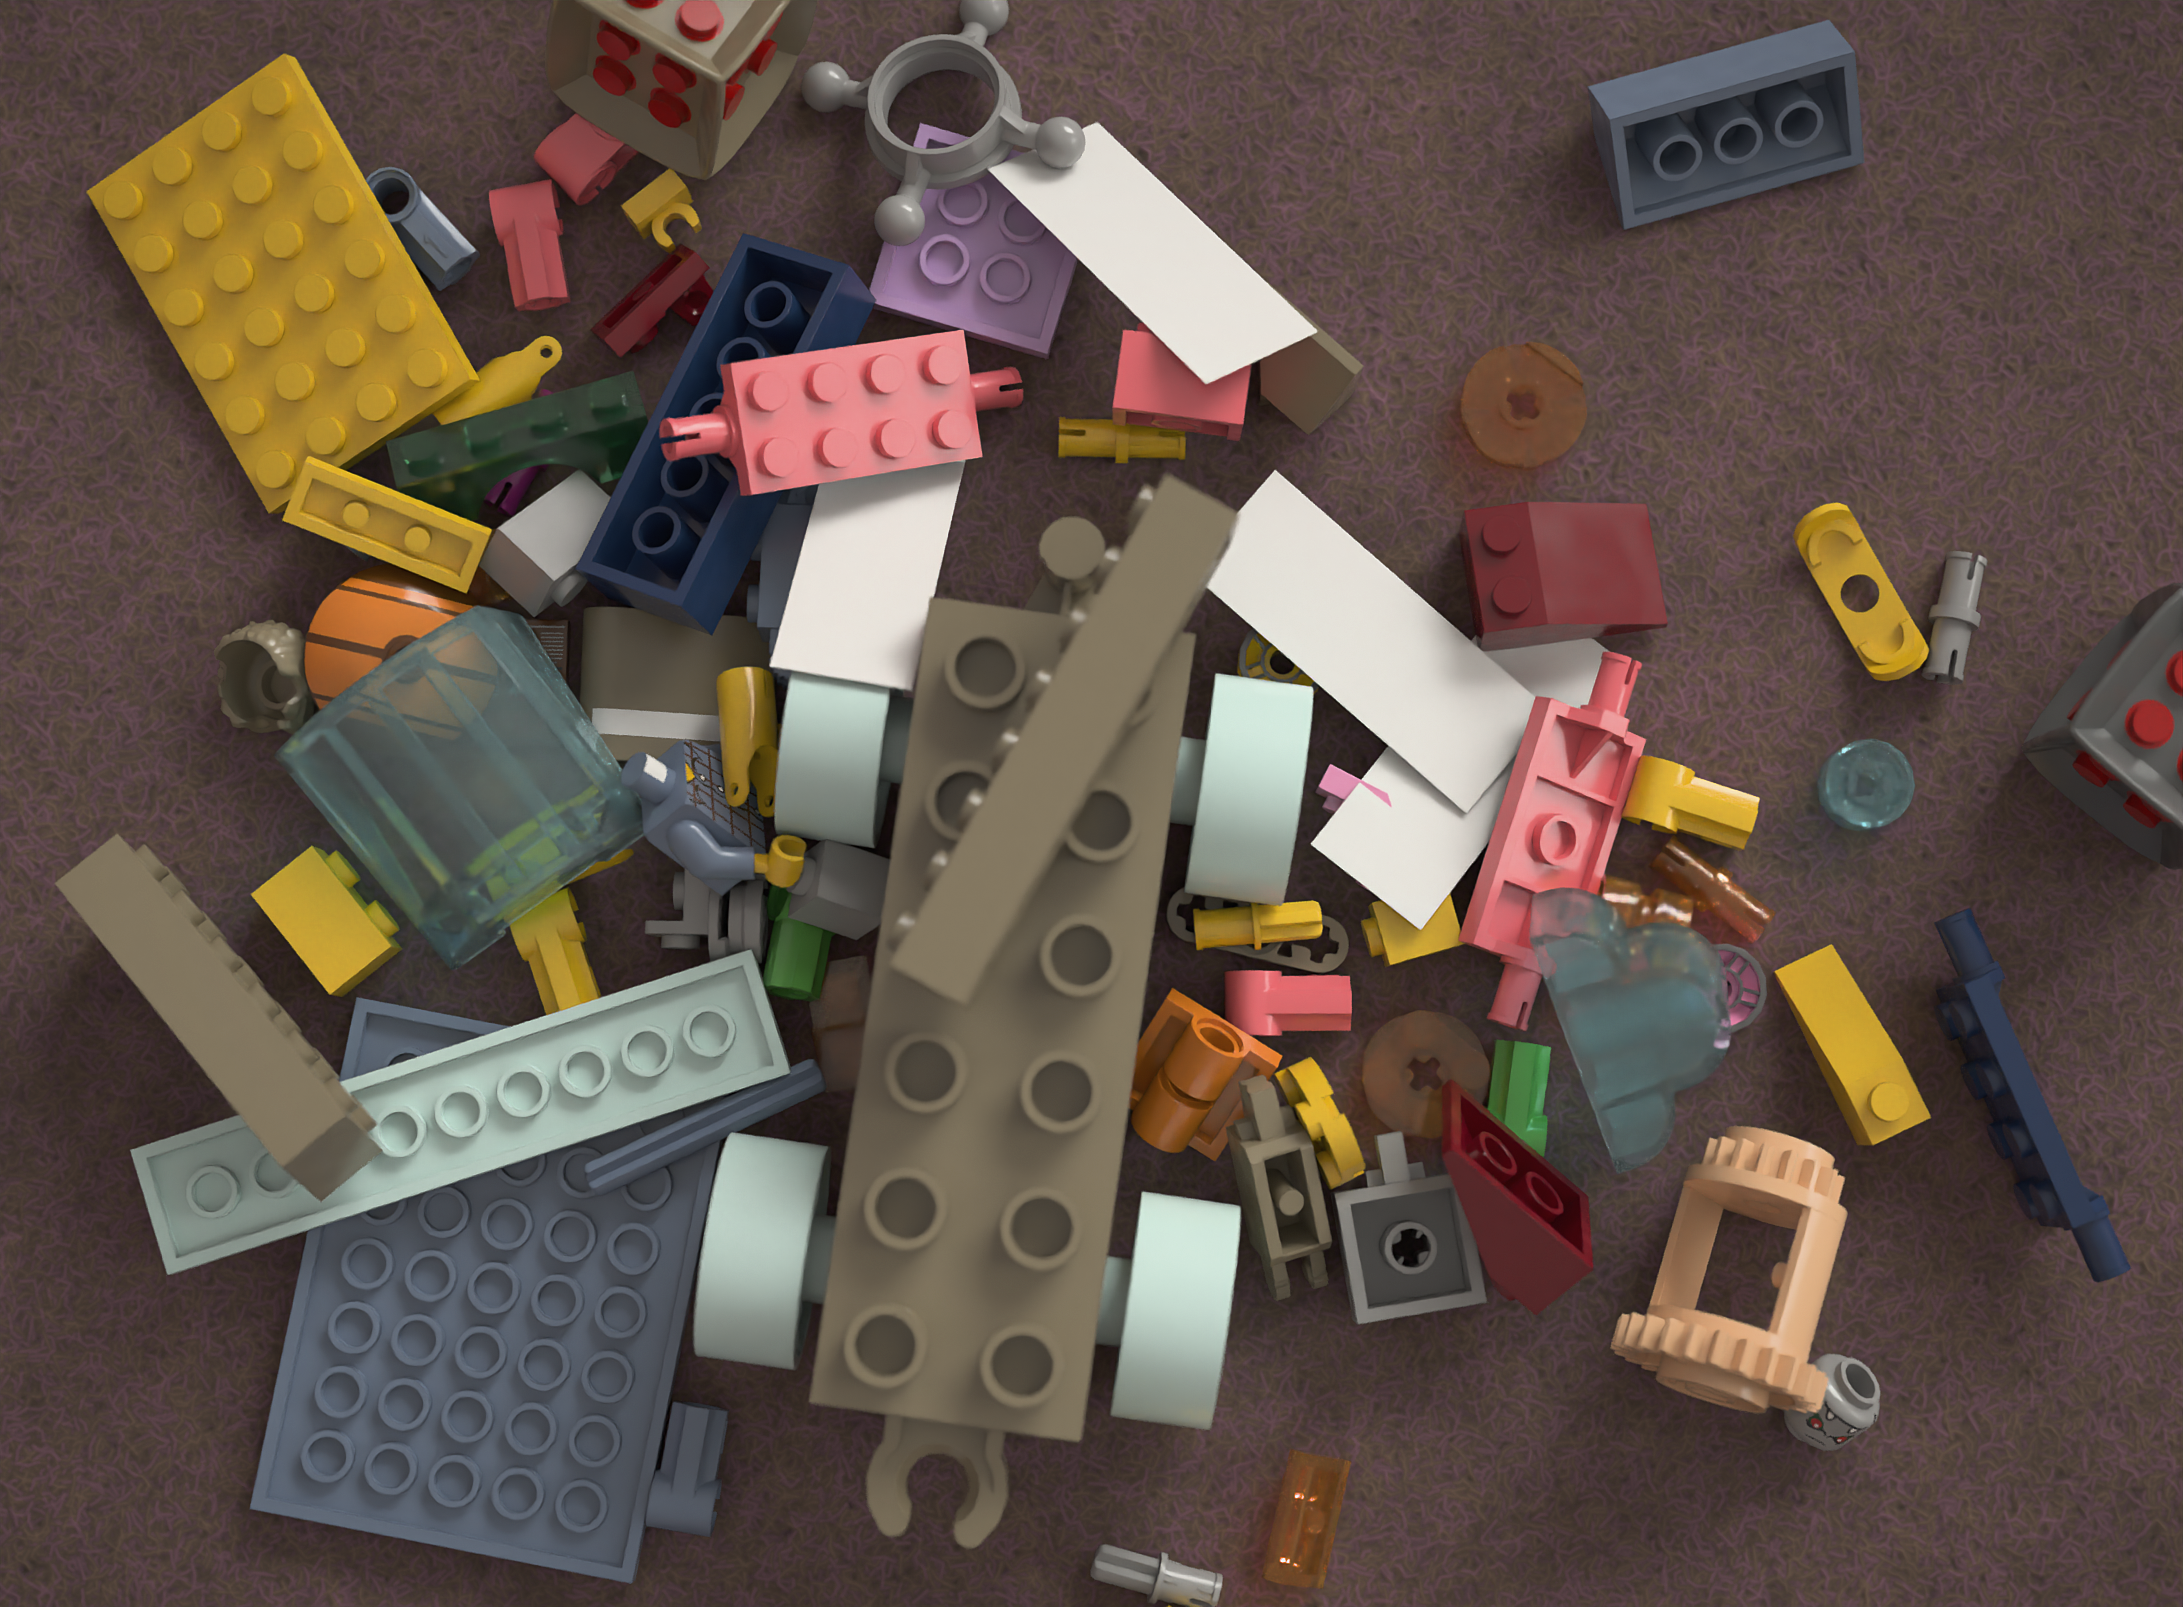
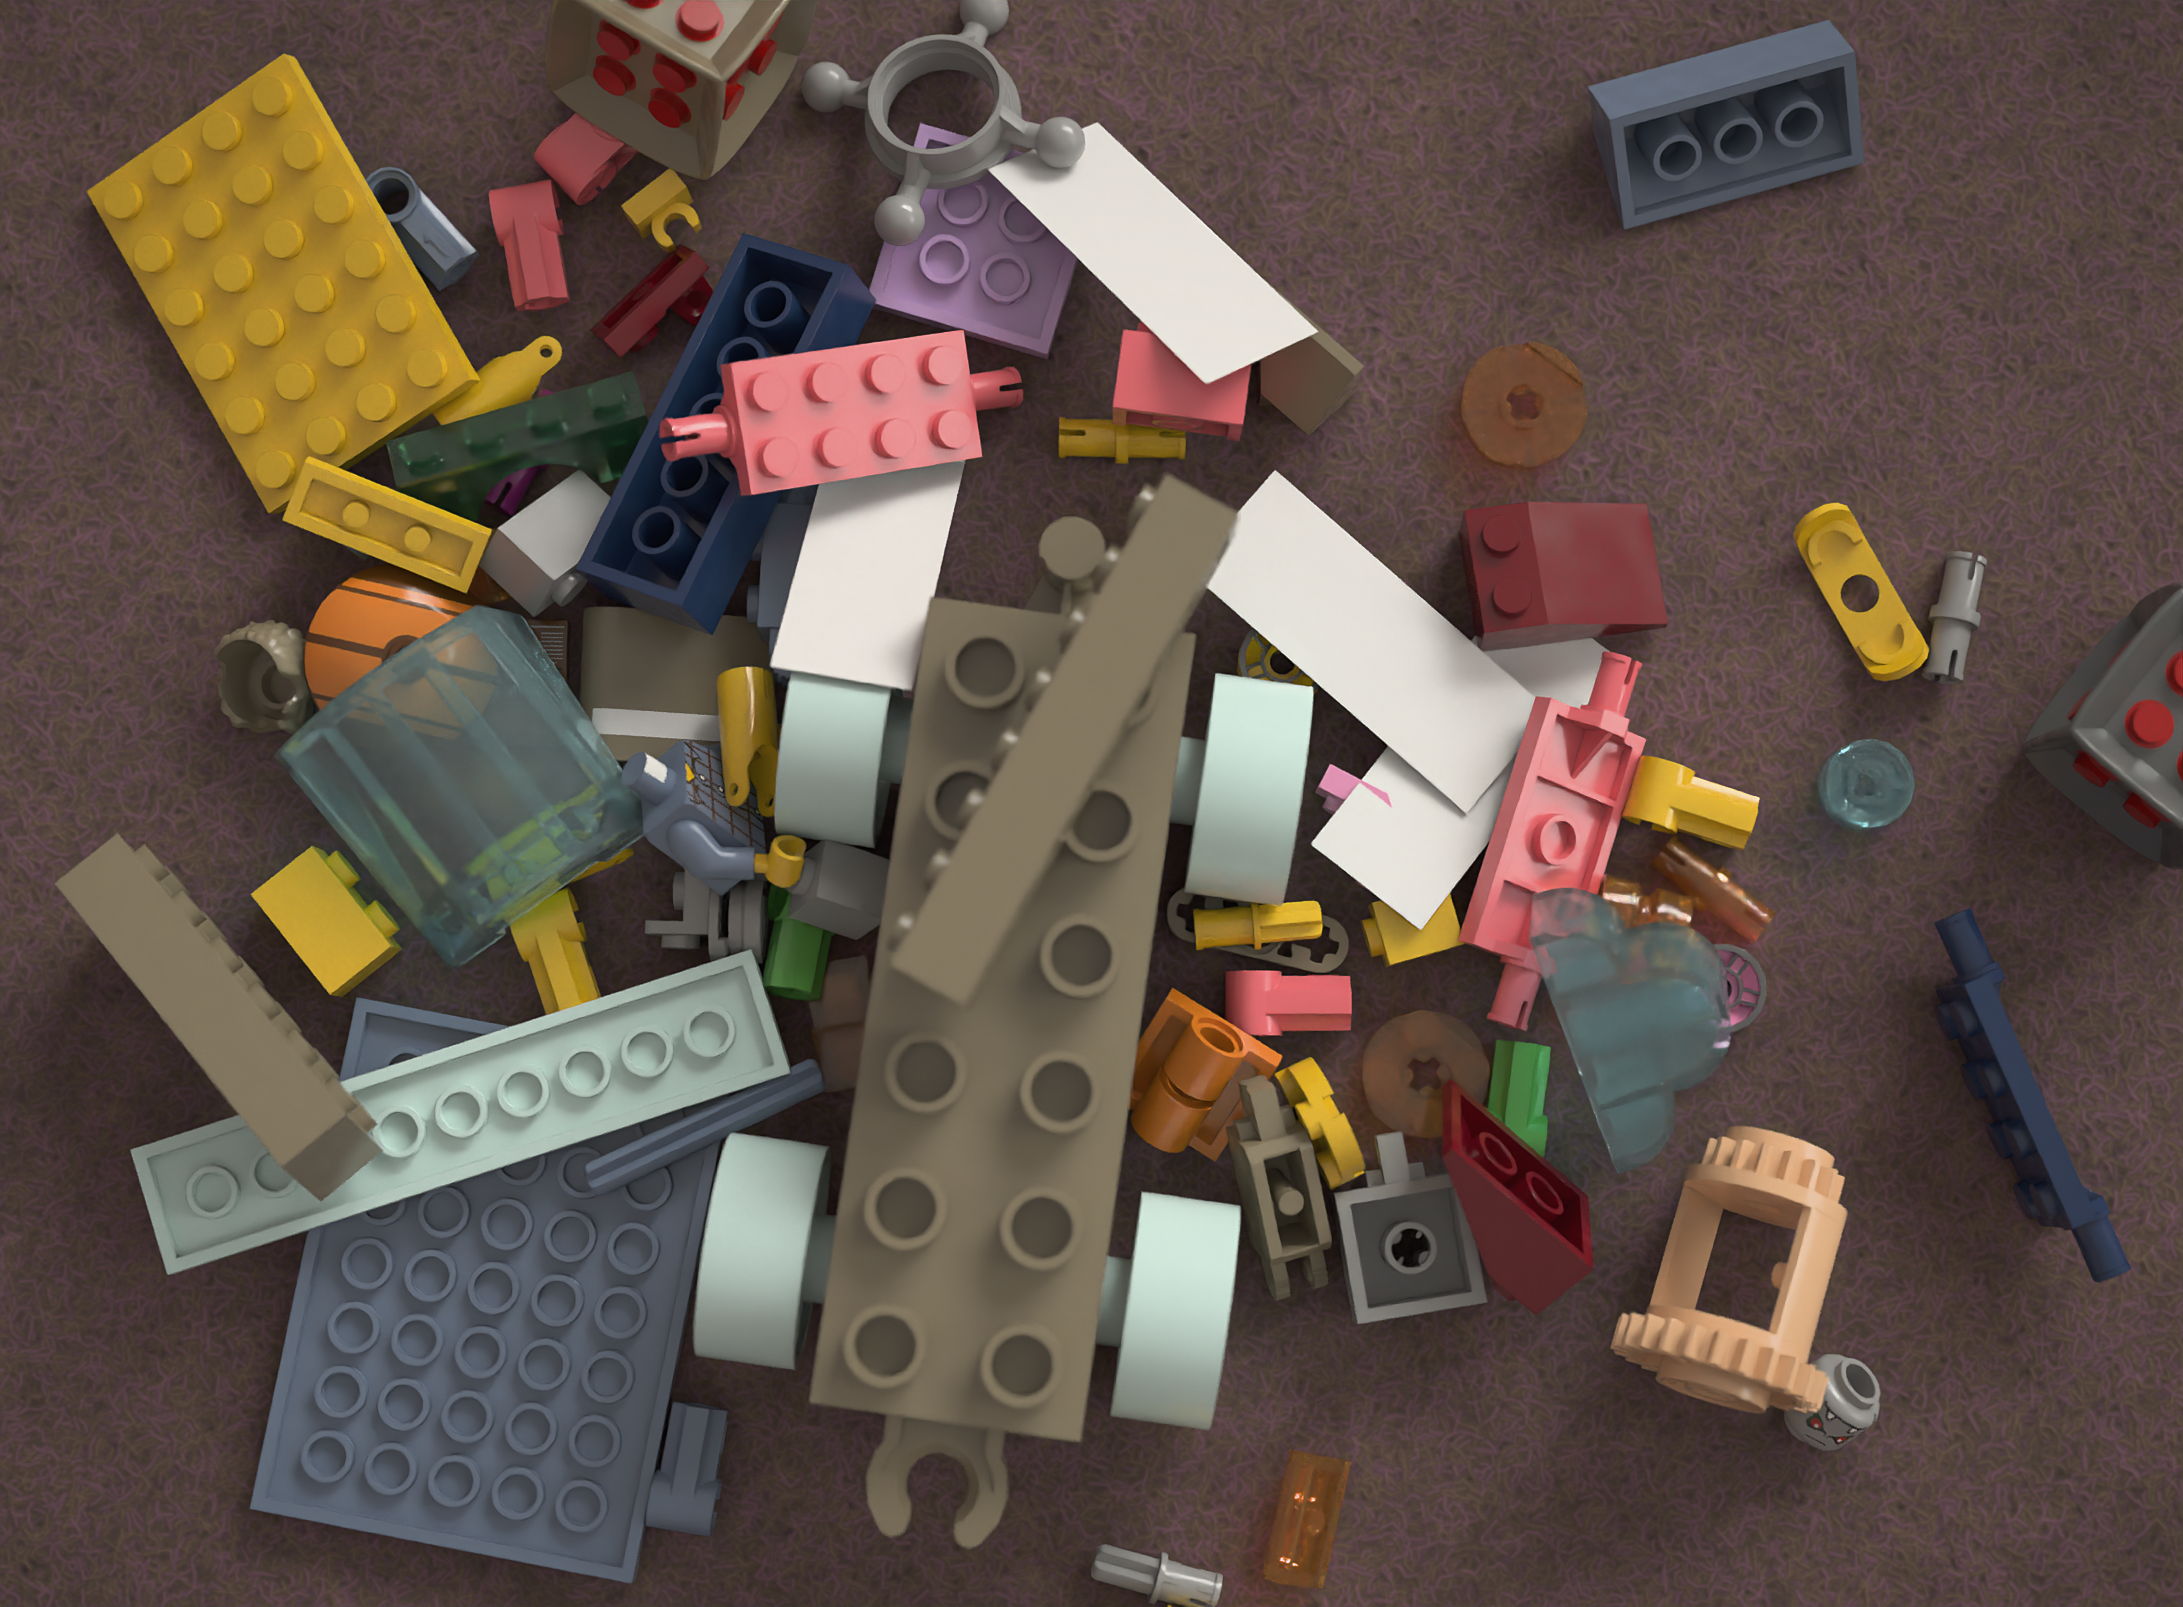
yellow slope [1773,944,1931,1145] -> none

